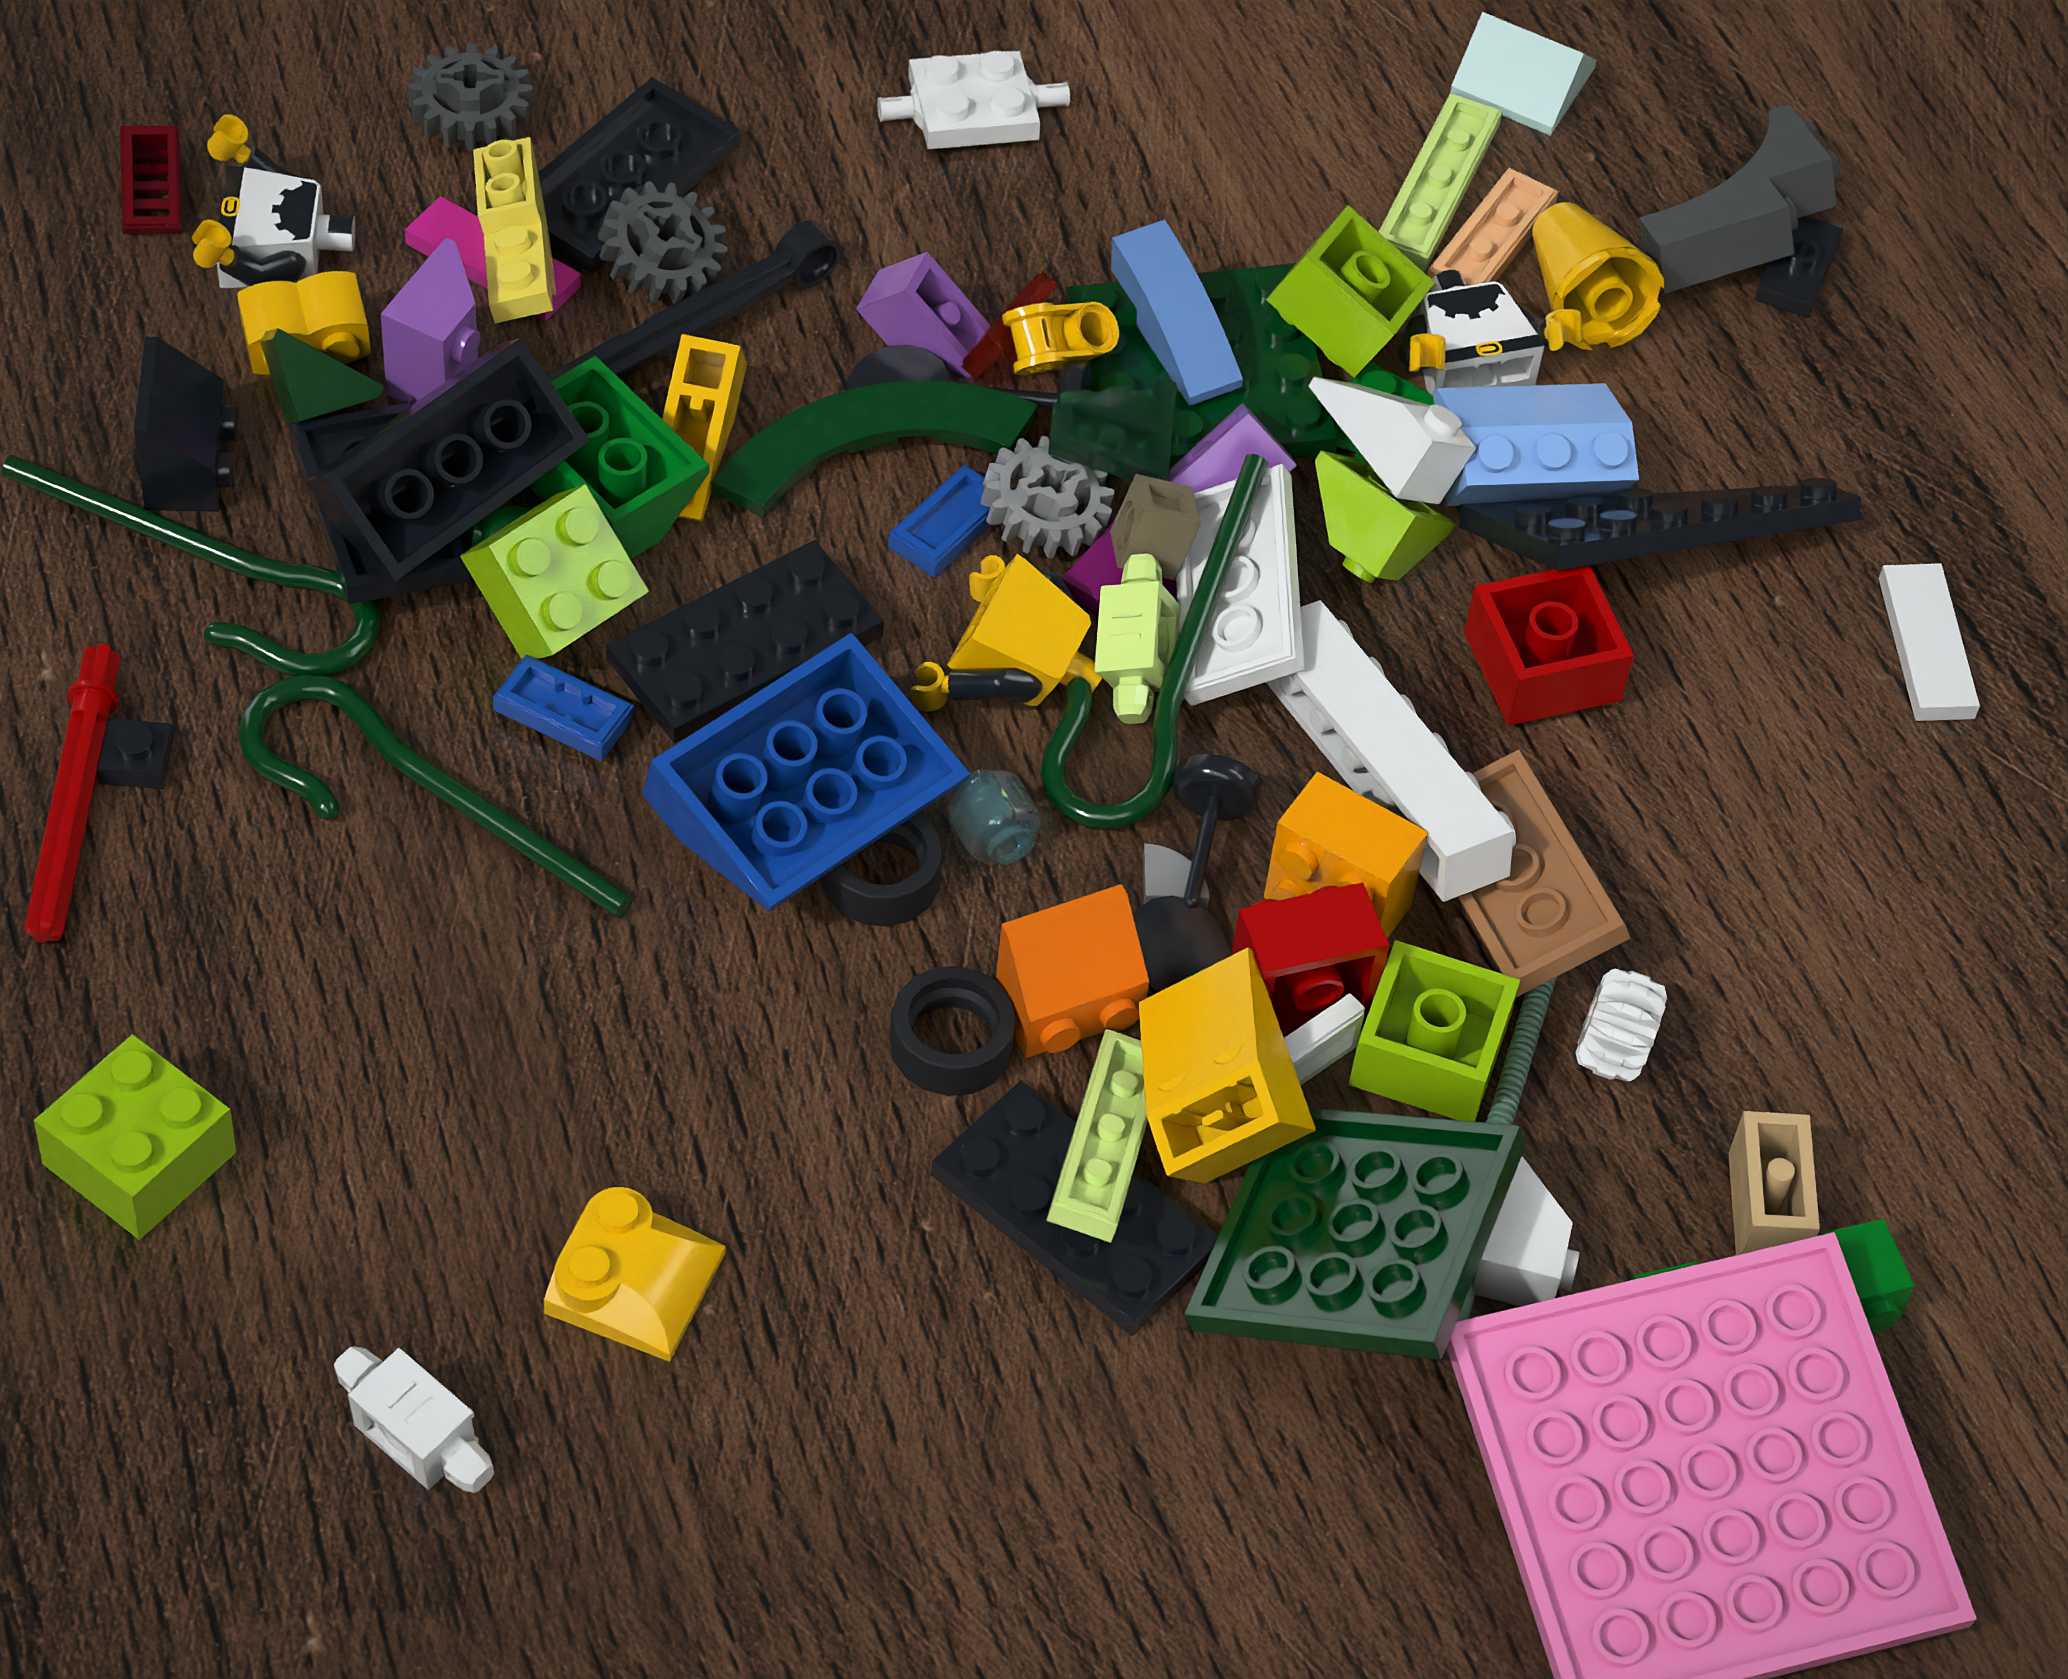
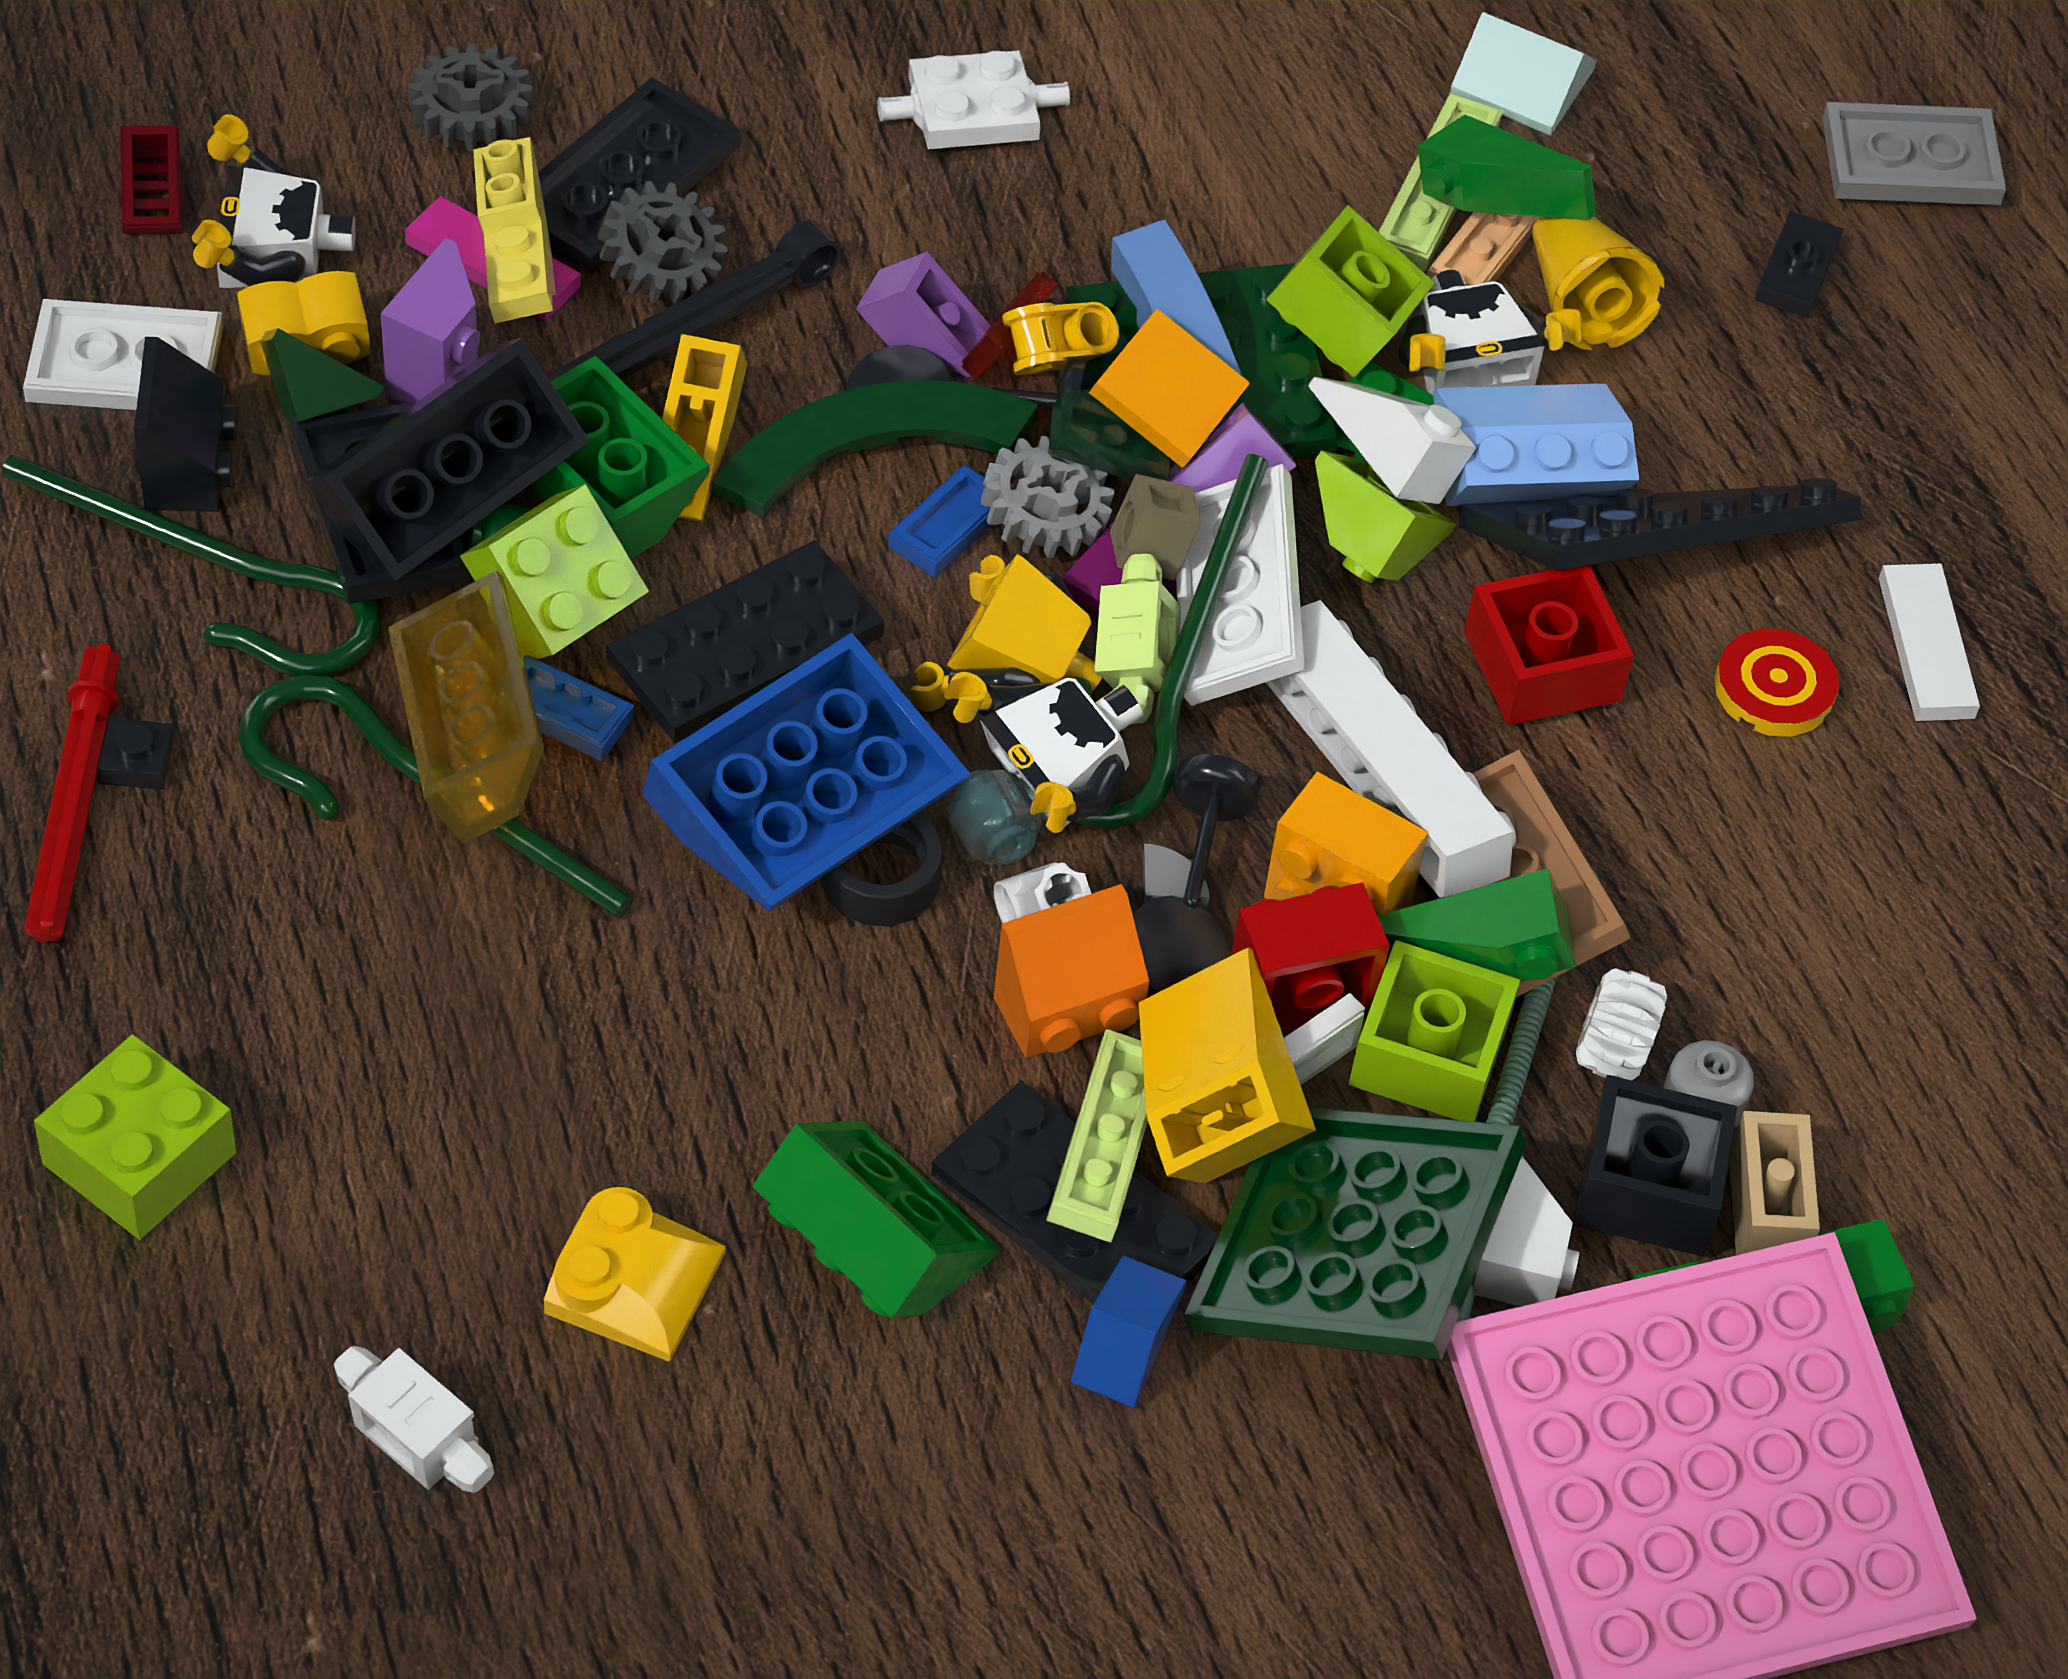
black tyre [889,966,1016,1096] -> none
dark grey arch [1639,104,1841,294] -> none
none -> white tile [23,299,223,410]
none -> clear yellow slope [388,570,544,844]
none -> green slope [752,1121,1001,1319]
none -> torso [944,672,1143,833]
none -> white piece [993,862,1091,923]
none -> blue slope [1071,1255,1187,1409]
none -> light orange tile [1089,308,1250,468]
none -> green slope [1378,868,1577,982]
none -> green slope [1417,114,1596,220]
none -> black slope [1573,1075,1737,1257]
none -> light grey head [1663,1040,1754,1128]
none -> red tile [1714,628,1839,737]
none -> light grey plate [1822,102,2006,205]

